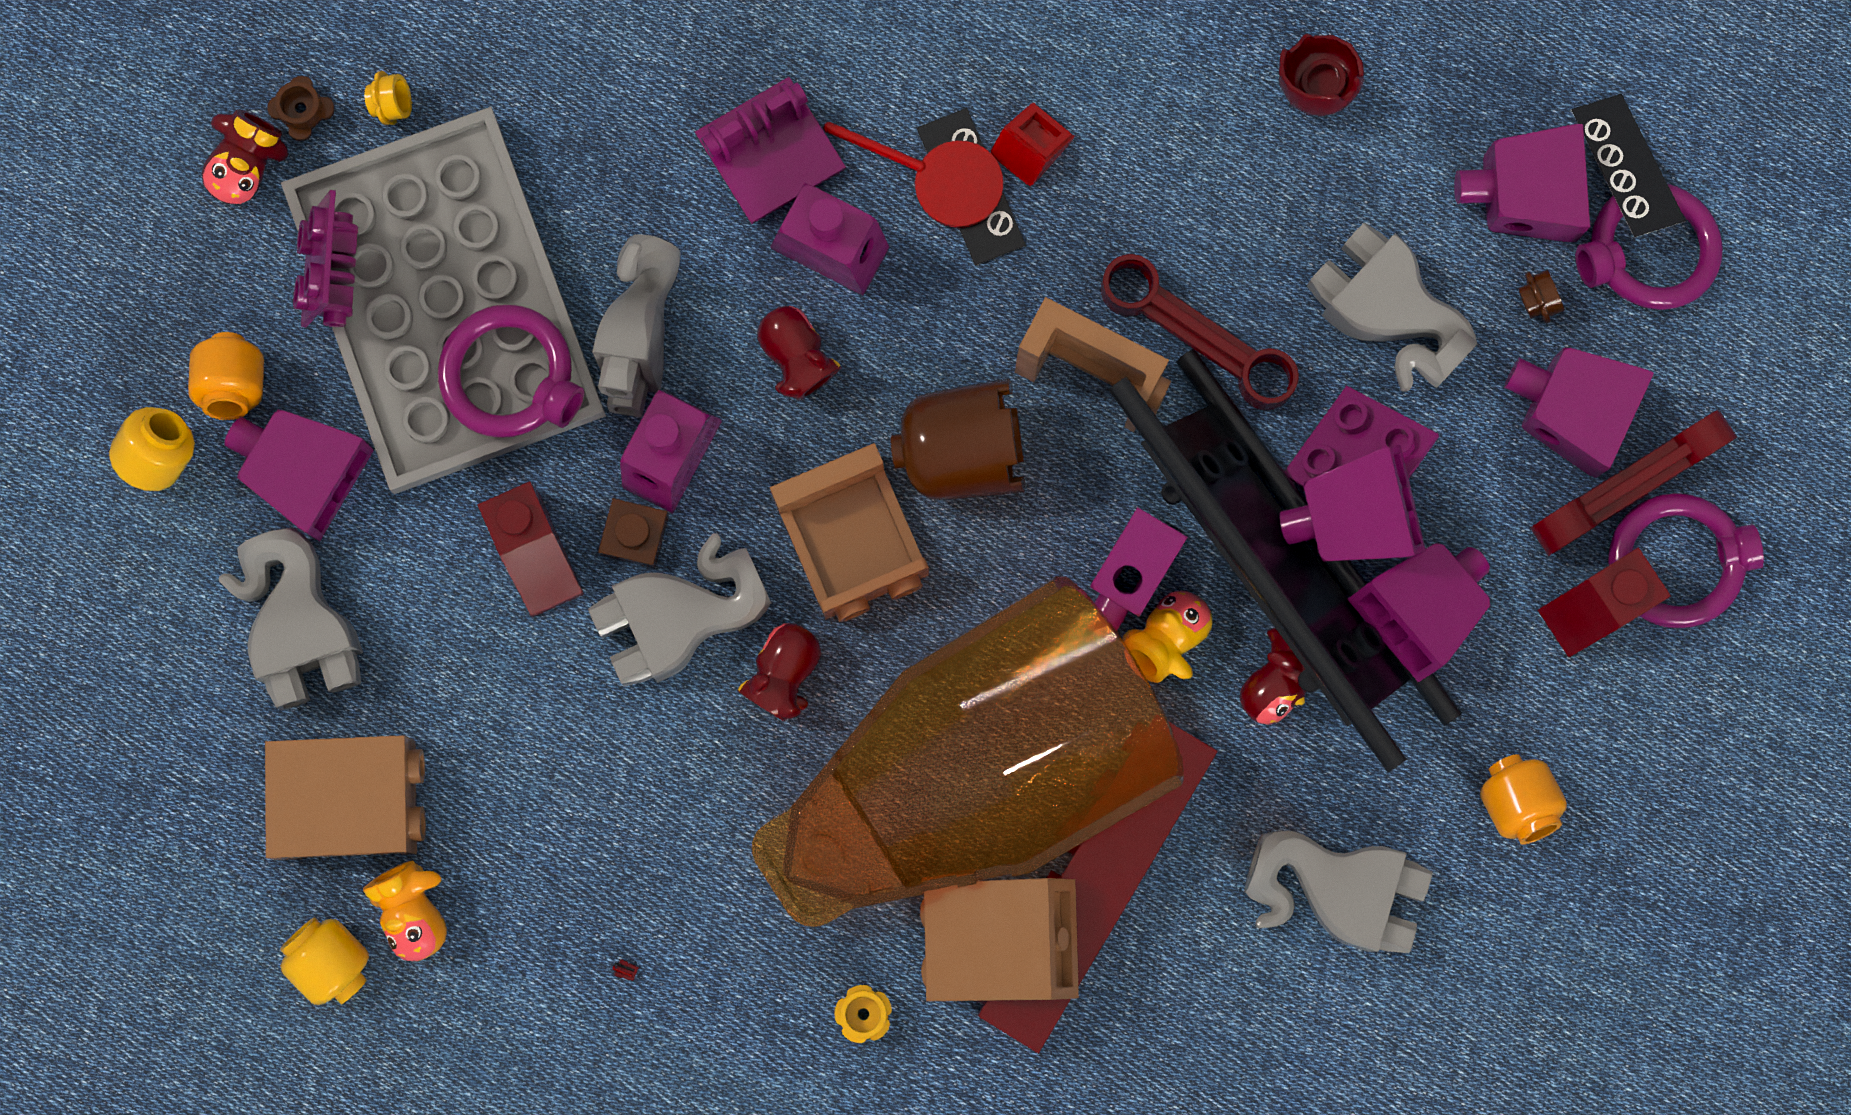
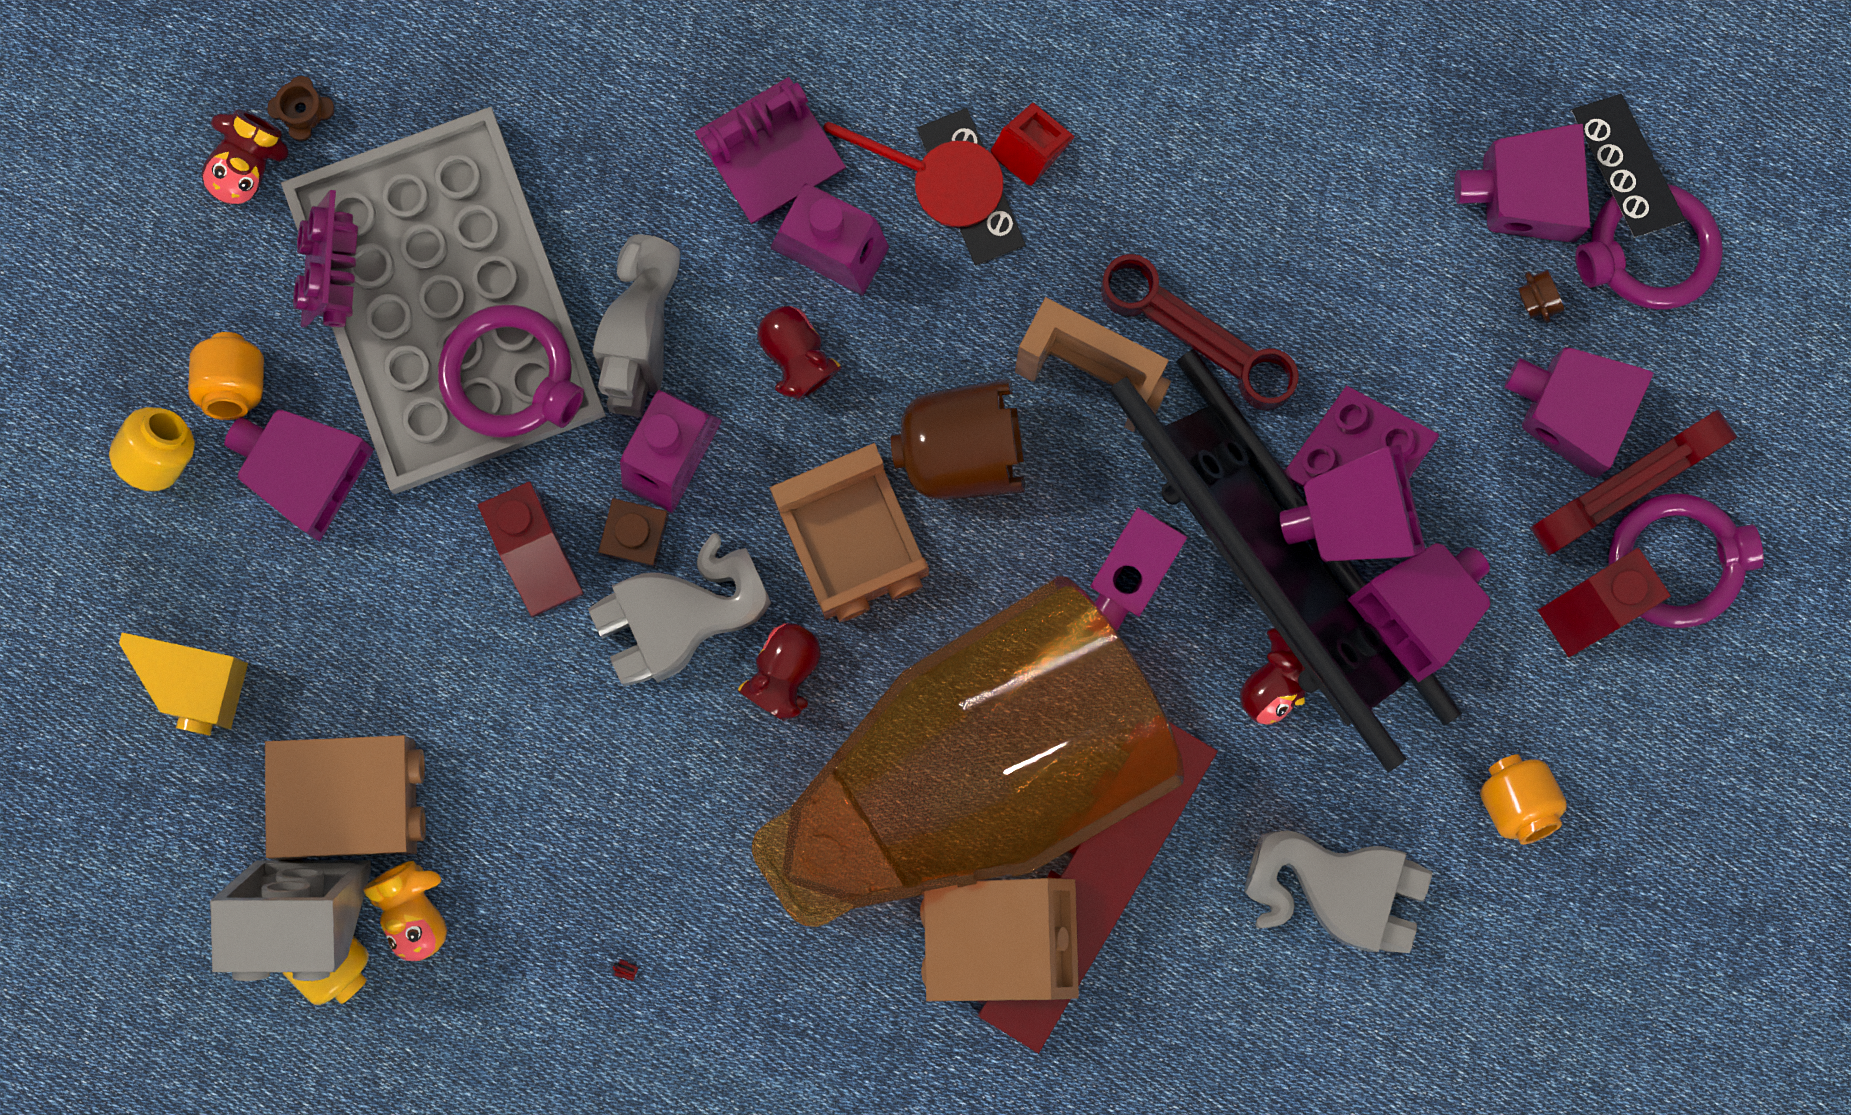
light grey hips [219,528,363,710] -> none
yellow plate [364,71,412,125] -> none
yellow plate [834,985,892,1043] -> none
yellow animal [1122,591,1212,683] -> none
dark red hair [1279,34,1364,116] -> none
light grey hips [1307,222,1477,392] -> none
none -> yellow slope [119,632,248,736]
none -> light grey slope [210,860,371,981]

